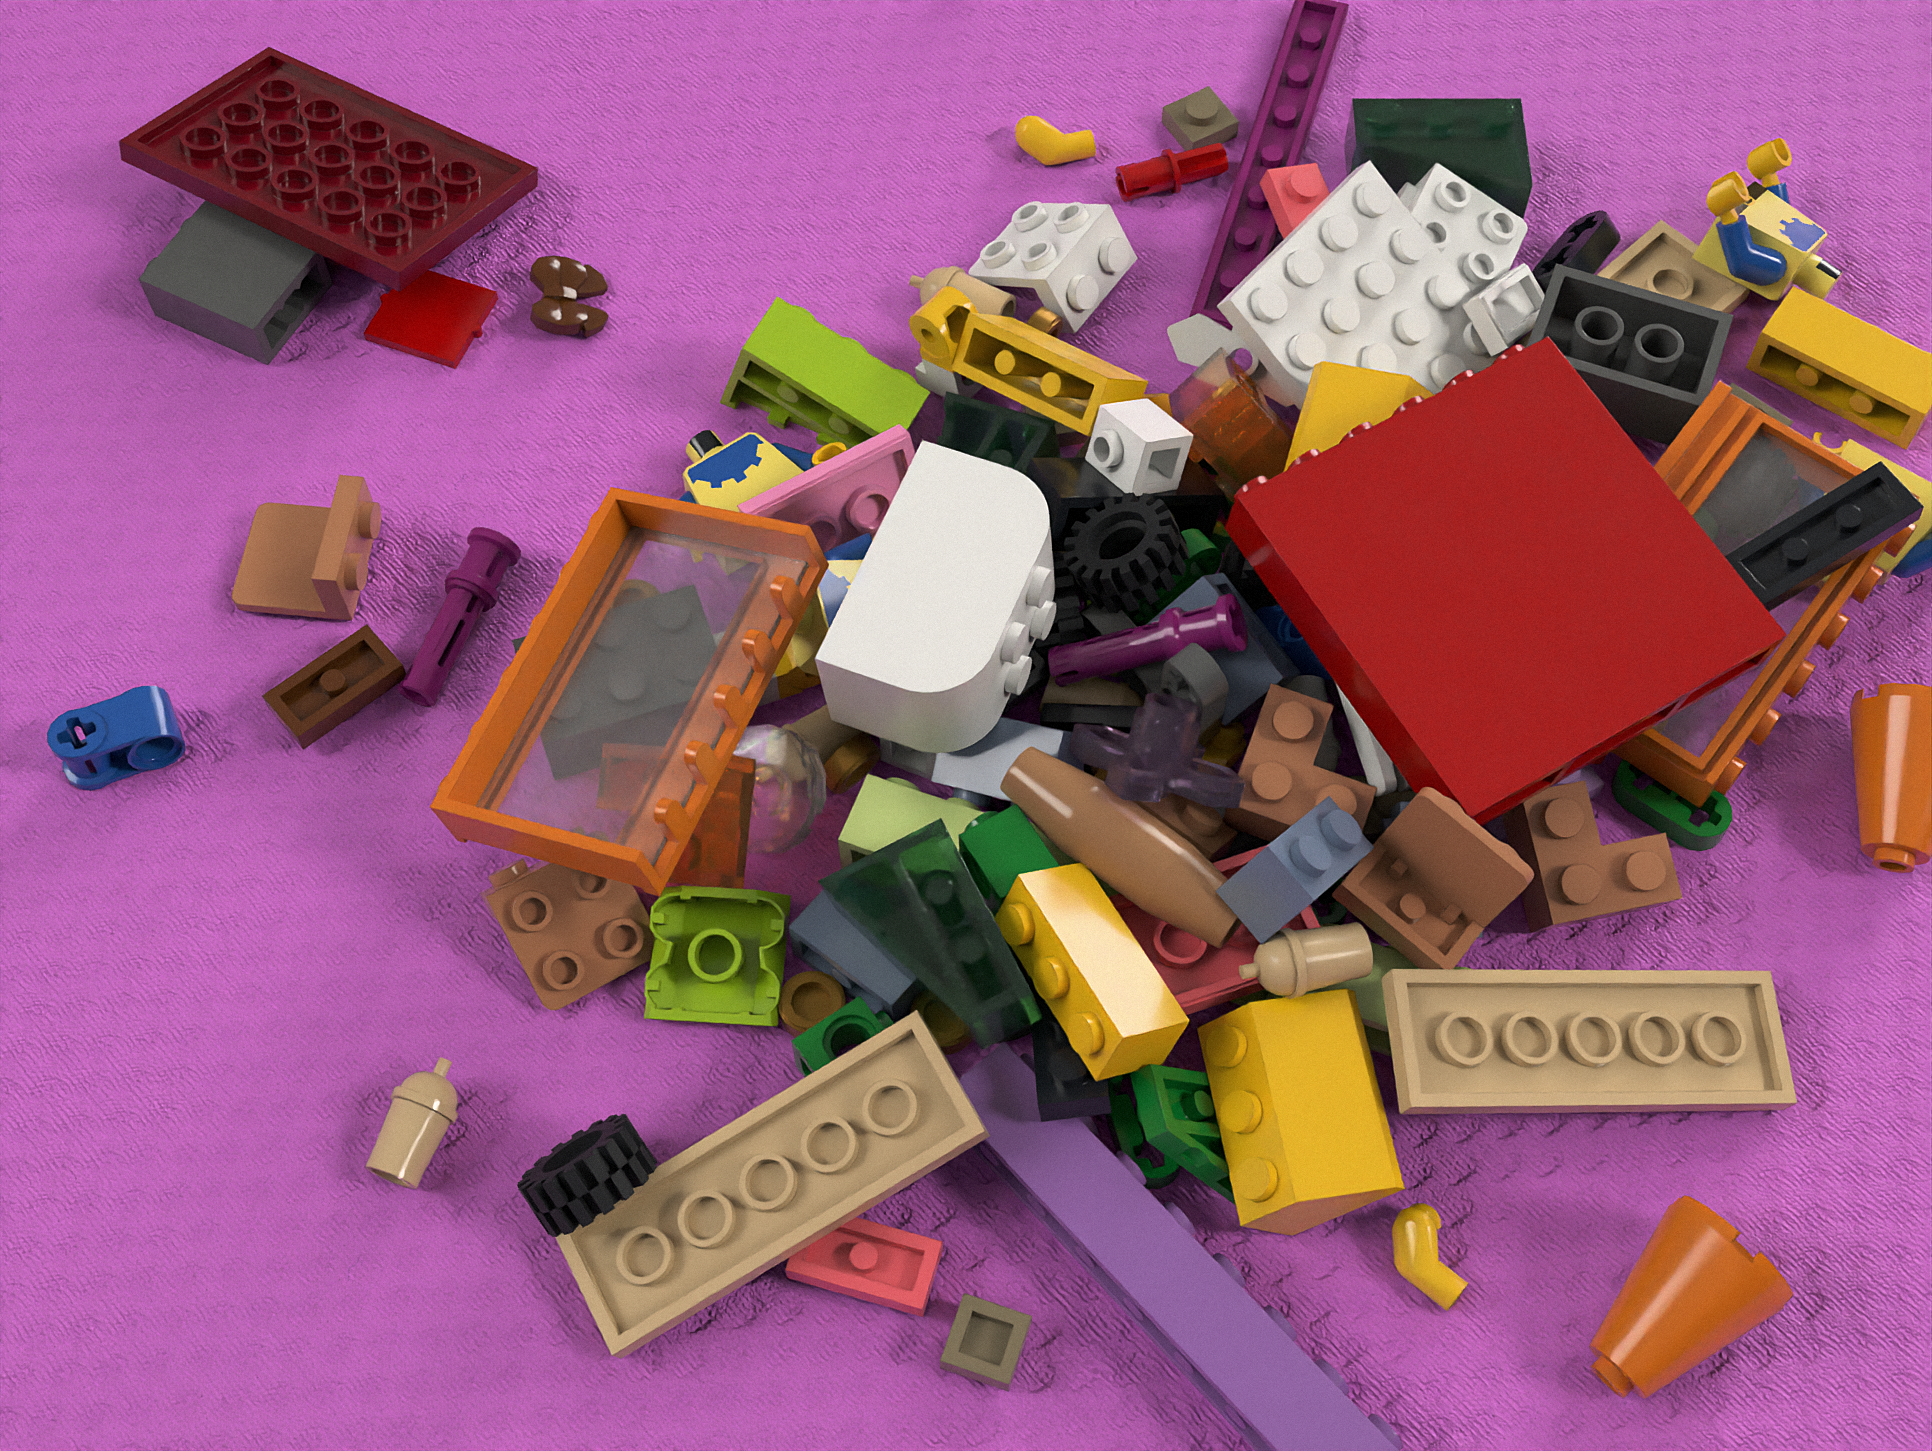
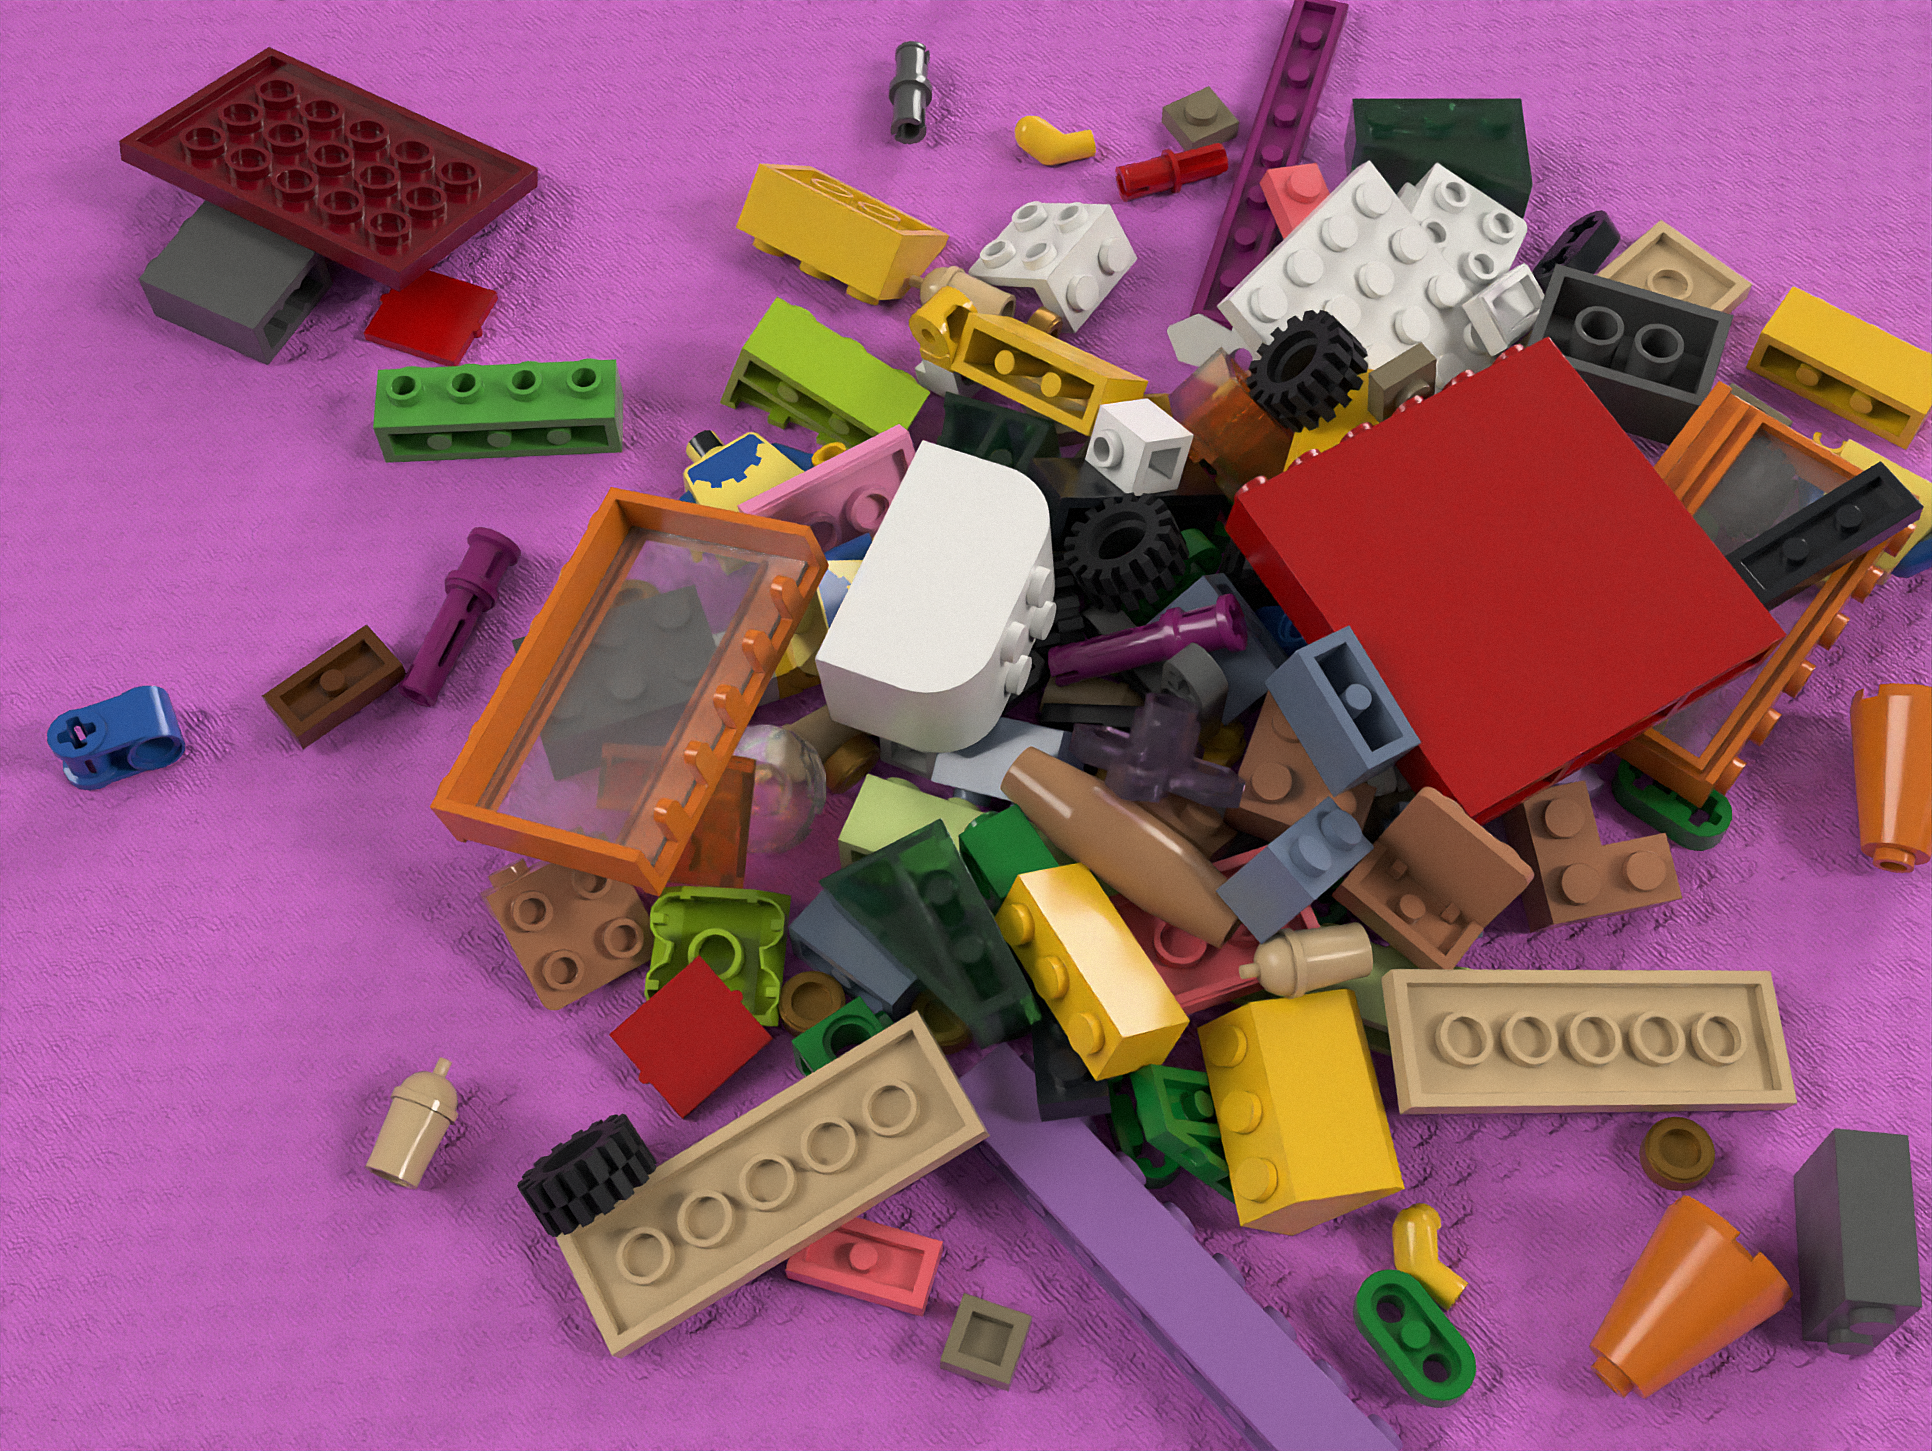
nougat bracket [232,475,381,620] -> none
reddish brown piece [530,256,609,337] -> none
torso [1692,138,1843,301] -> none
none -> bright green brick [373,358,624,463]
none -> red piece [609,955,774,1120]
none -> yellow slope [736,163,950,305]
none -> dark grey pin [889,41,932,144]
none -> black tyre [1247,310,1368,432]
none -> sand blue brick [1264,626,1421,798]
none -> green plate [1353,1269,1476,1408]
none -> dark tan plate [1368,342,1437,423]
none -> pearl gold tile [1639,1117,1715,1191]
none -> dark grey brick [1793,1128,1922,1355]

